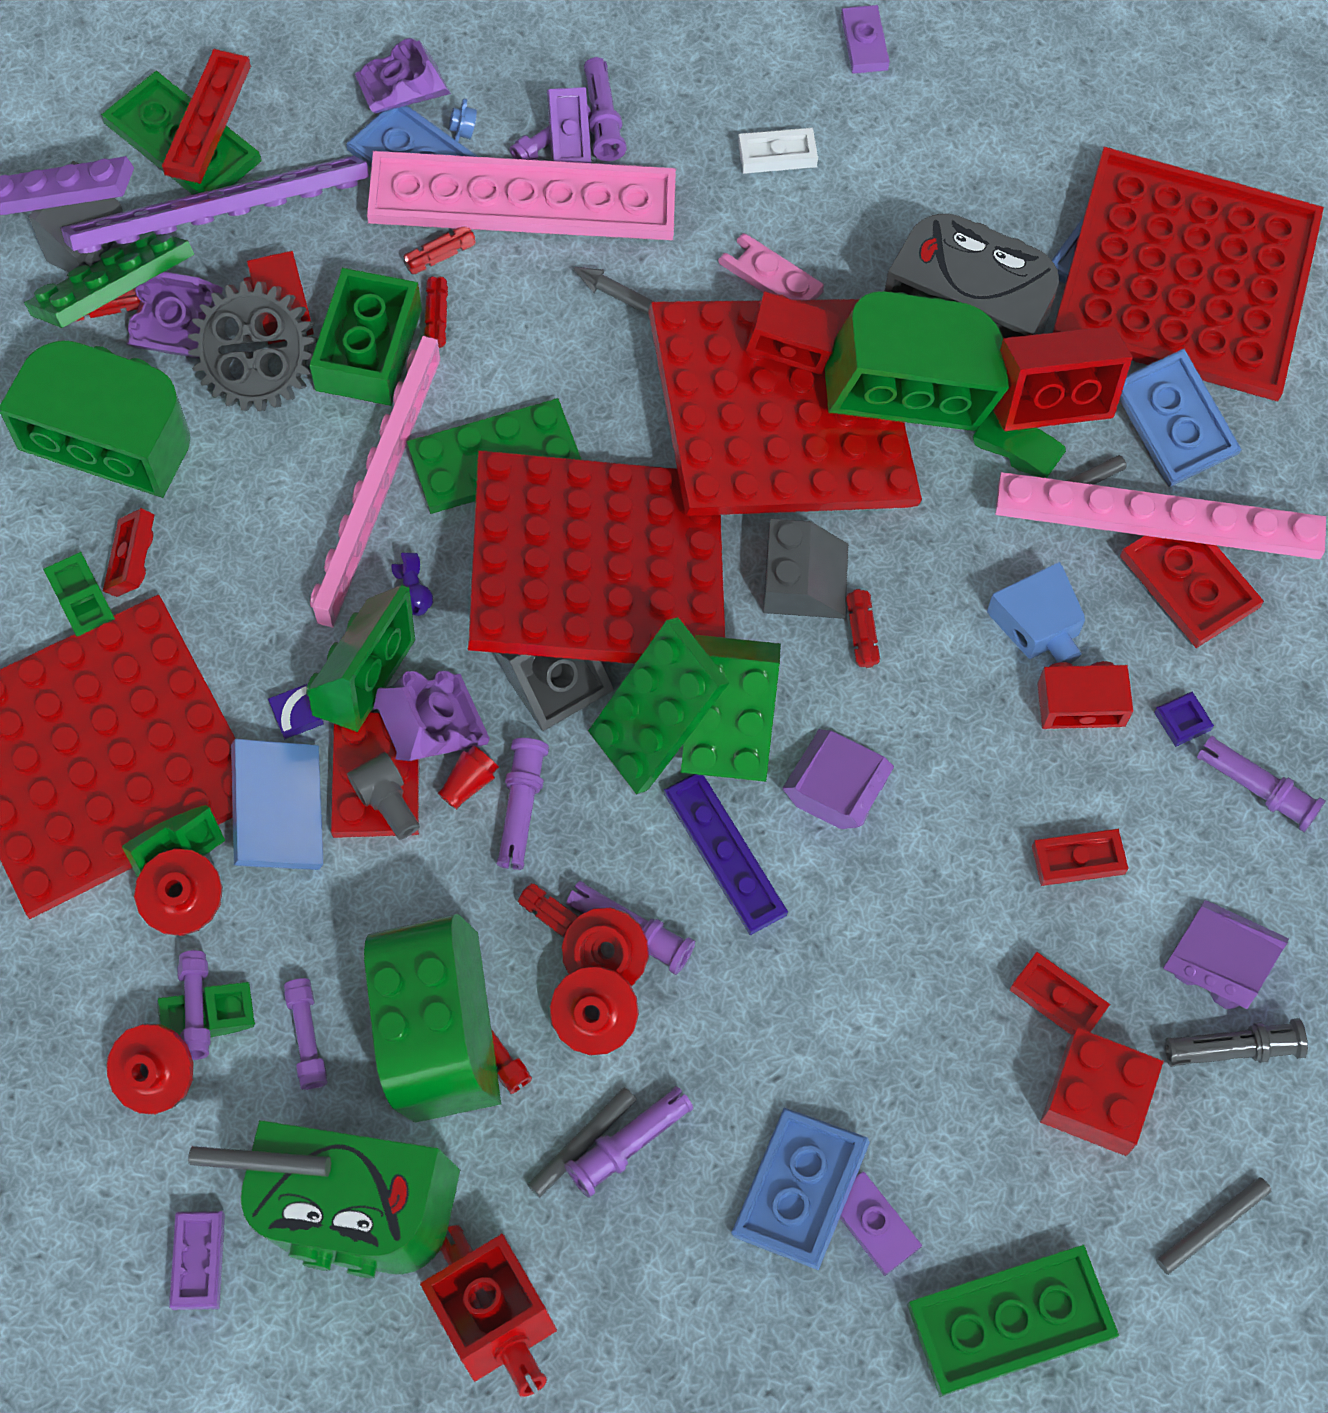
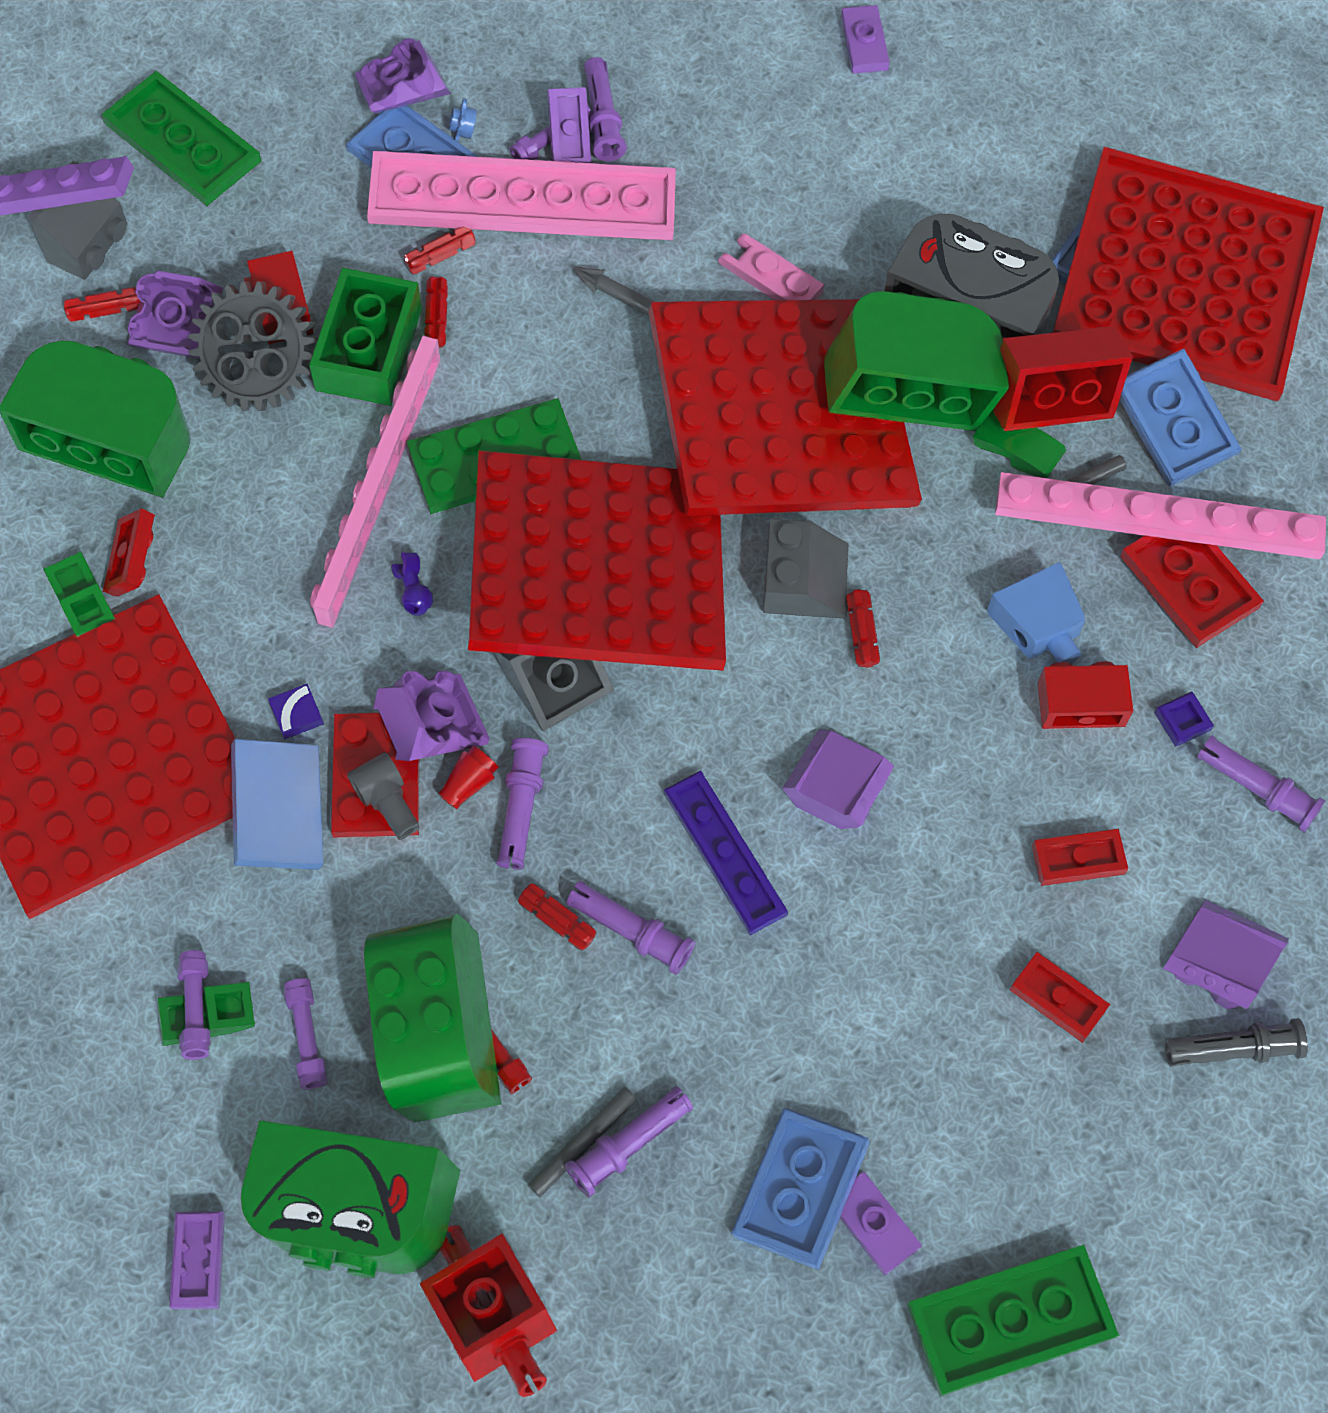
green plate [24,231,195,328] -> none
medium lavender plate [61,156,369,253] -> none
red piece [107,1023,194,1114] -> none
green slope [122,805,225,878] -> none
red piece [134,849,223,936] -> none
red plate [162,49,251,184] -> none
dark grey bar [188,1146,331,1177] -> none
green slope [306,585,415,732] -> none
red piece [550,966,639,1055] -> none
red piece [562,907,649,987] -> none
green plate [588,617,730,795] -> none
green brick [681,635,781,782] -> none
white plate [738,128,818,174] -> none
red brick [746,291,840,375] -> none
red brick [1040,1027,1164,1156] -> none
dark grey bar [1156,1177,1272,1275] -> none

